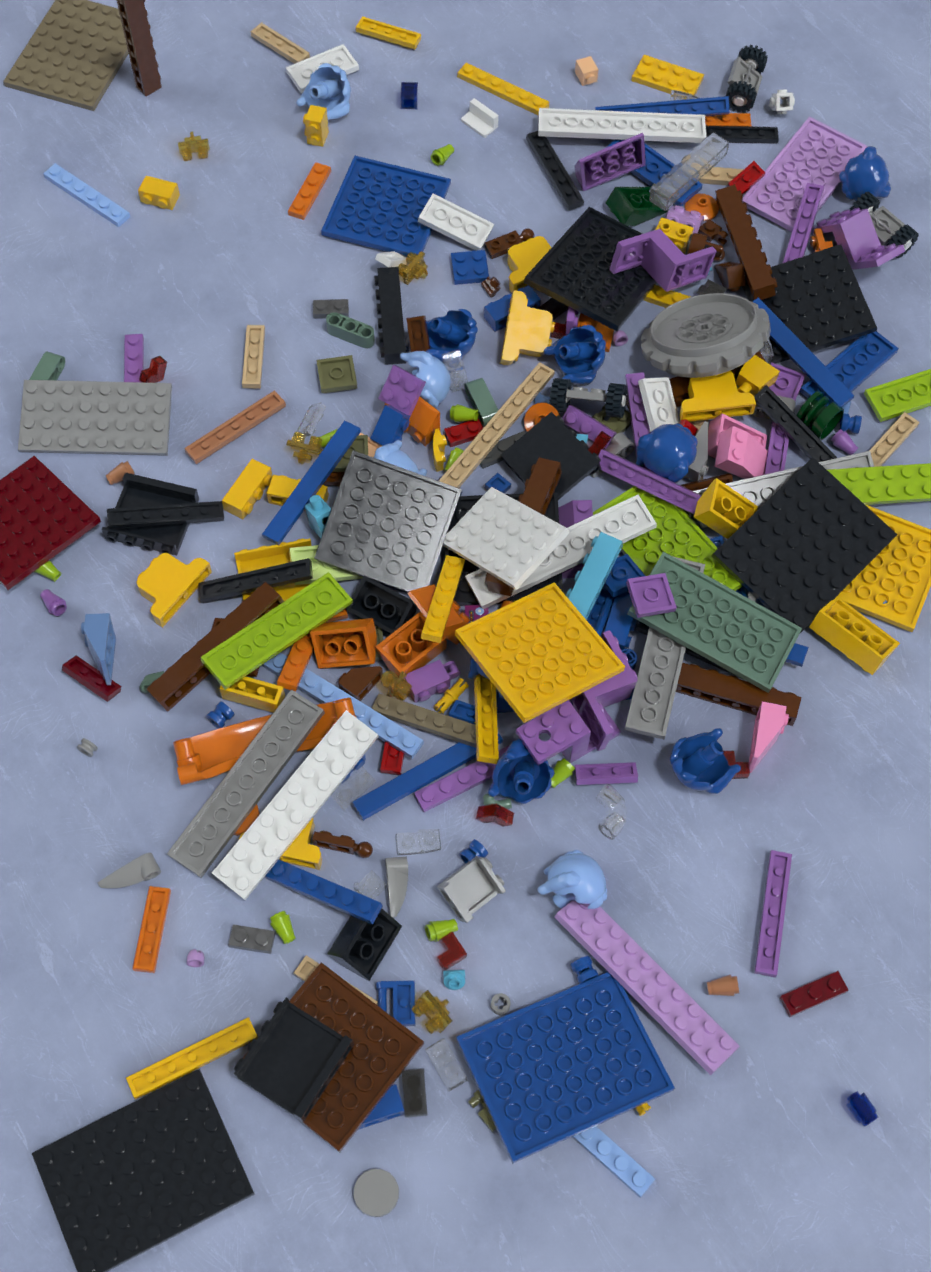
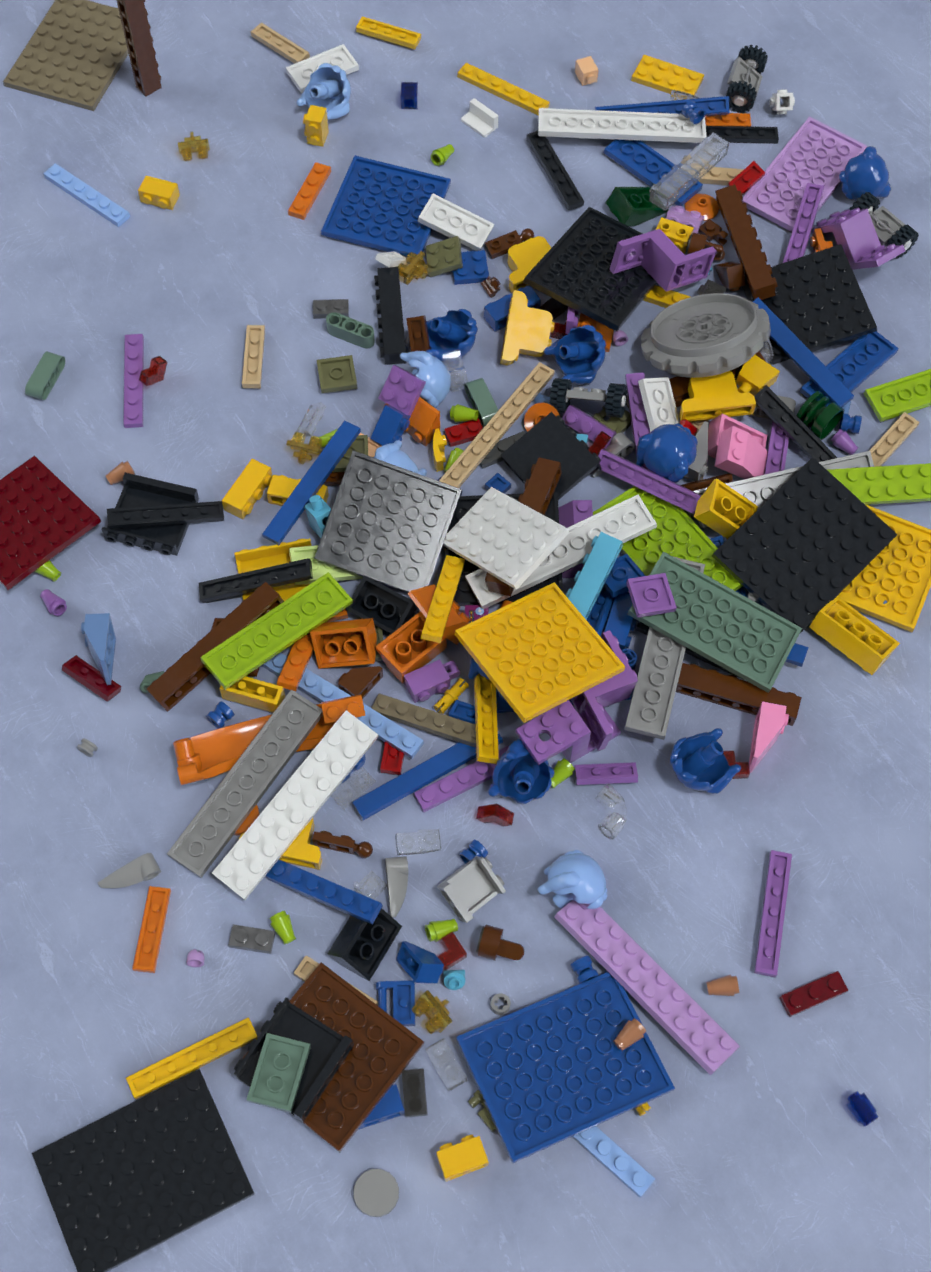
light grey plate [18,380,172,456] -> none
yellow brick [137,553,212,628] -> none
nougat plate [184,390,286,464] -> none
clear yellow hips [381,671,412,701] -> none
sand green arm [483,794,512,811] -> none
medium lavender slope [574,133,646,191] -> none
medium lavender plate [769,363,806,401] -> none
none -> sand green plate [246,1033,311,1113]
none -> orange plate [321,694,366,724]
none -> blue slope [396,941,444,984]
none -> olive plate [426,236,463,277]
none -> yellow brick [436,1134,489,1182]
none -> reddish brown piece [476,924,525,961]
none -> nougat cone [613,1018,646,1051]
none -> blue wheel [682,100,706,124]

